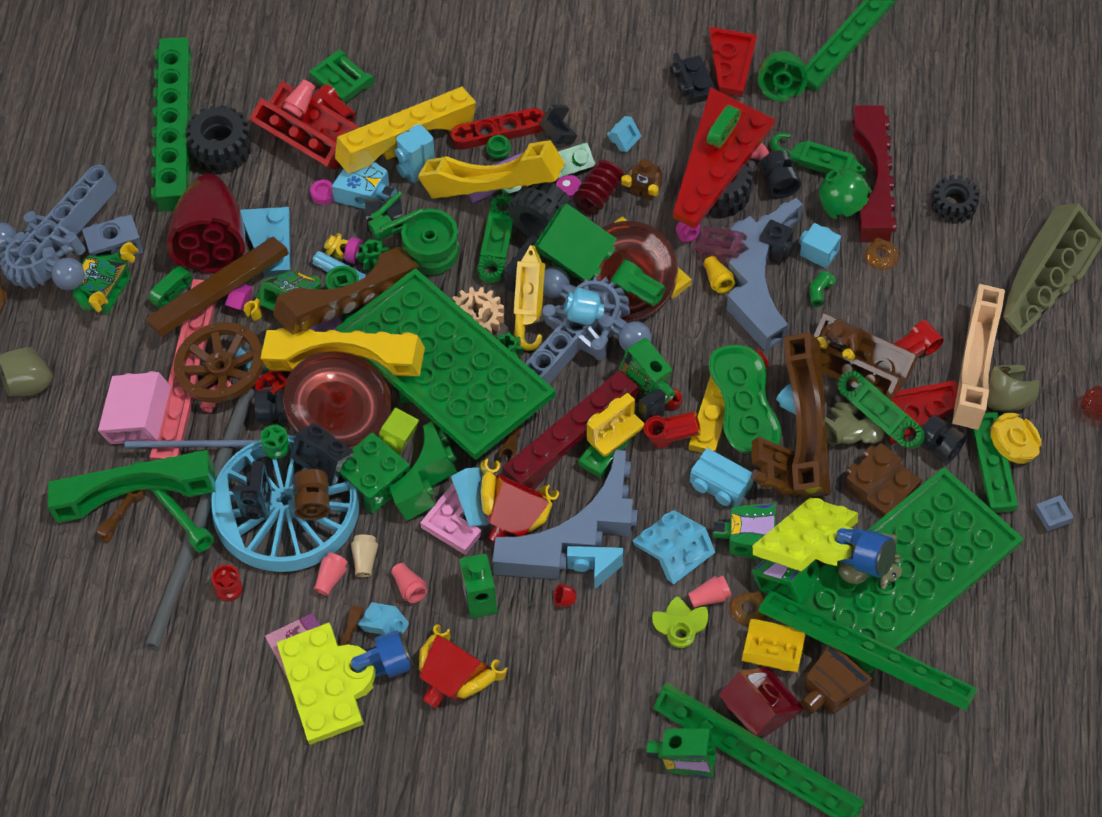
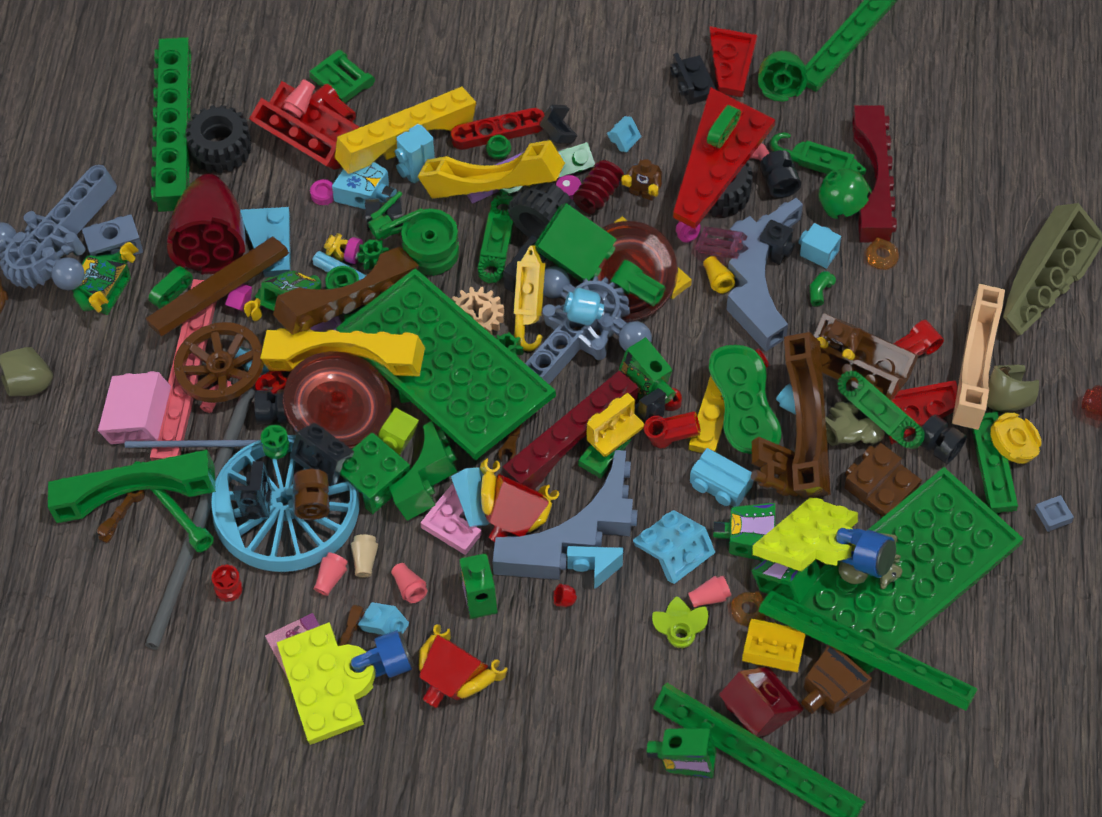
black tyre [931,175,980,224] -> none

